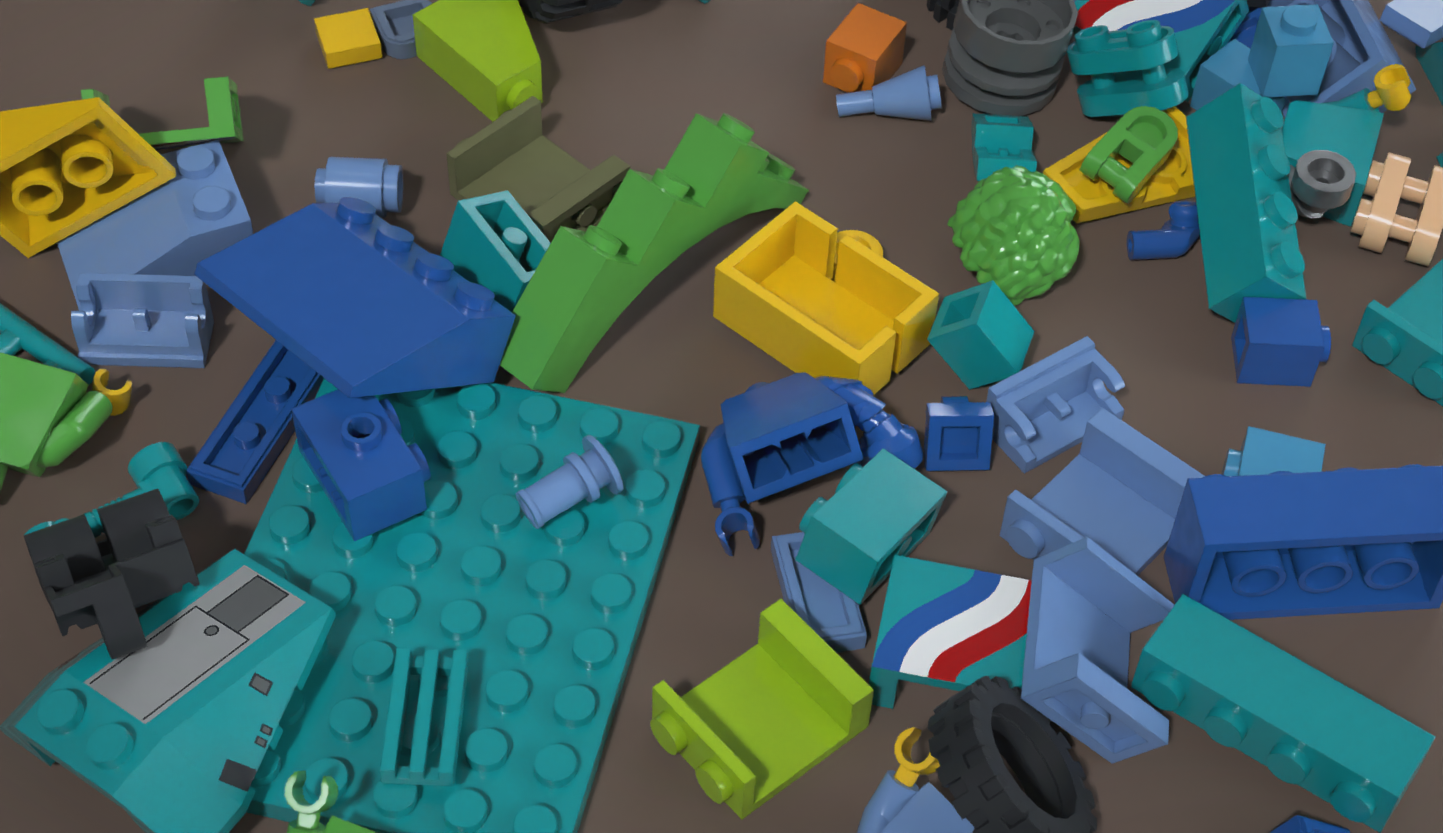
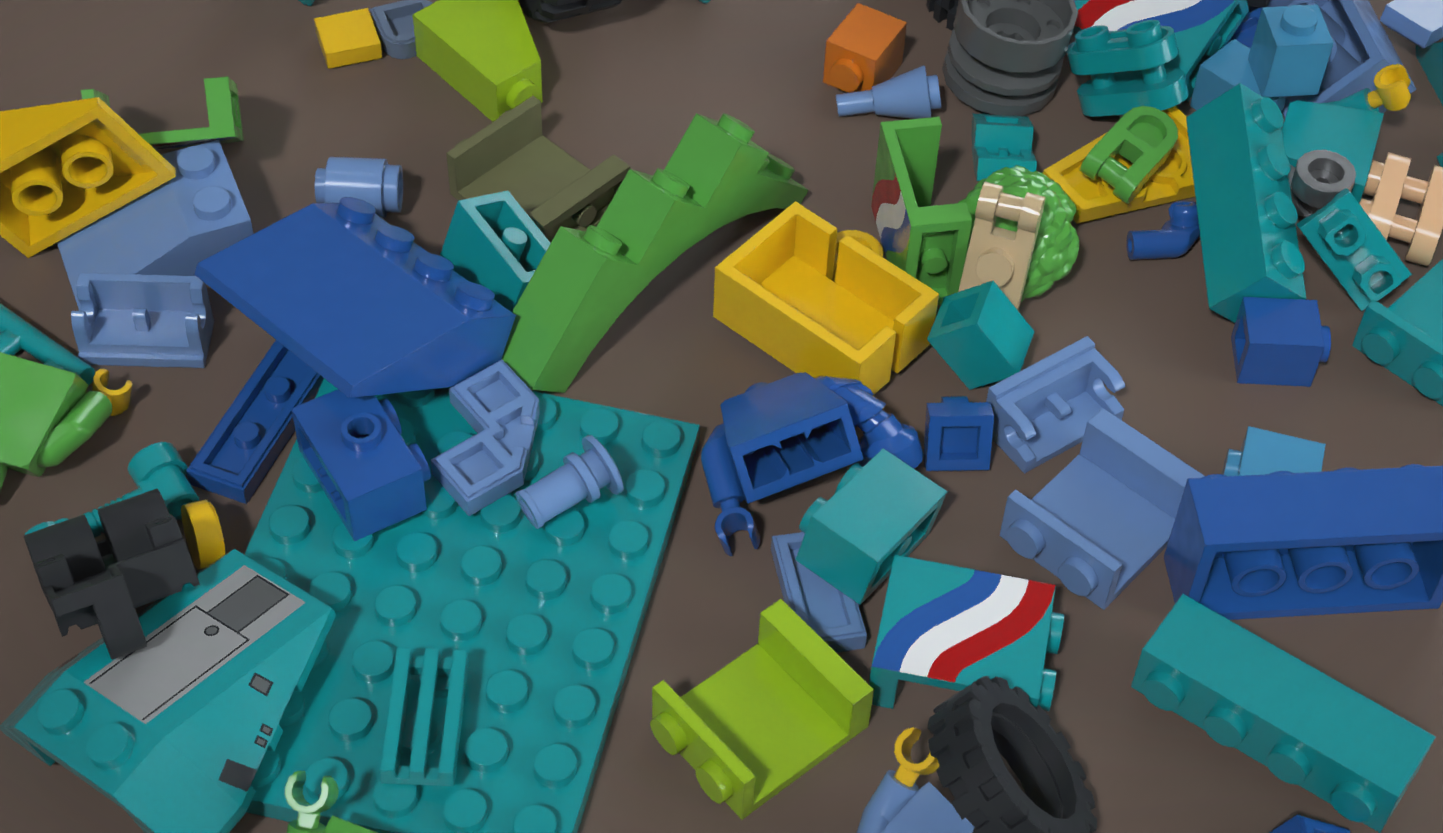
medium blue panel [1021,537,1174,764] -> none
none -> yellow tile [181,499,226,570]
none -> medium blue tile [431,360,540,516]
none -> bright green panel [871,117,972,305]
none -> tan plate [958,181,1046,311]
none -> teal hips [1296,188,1412,311]

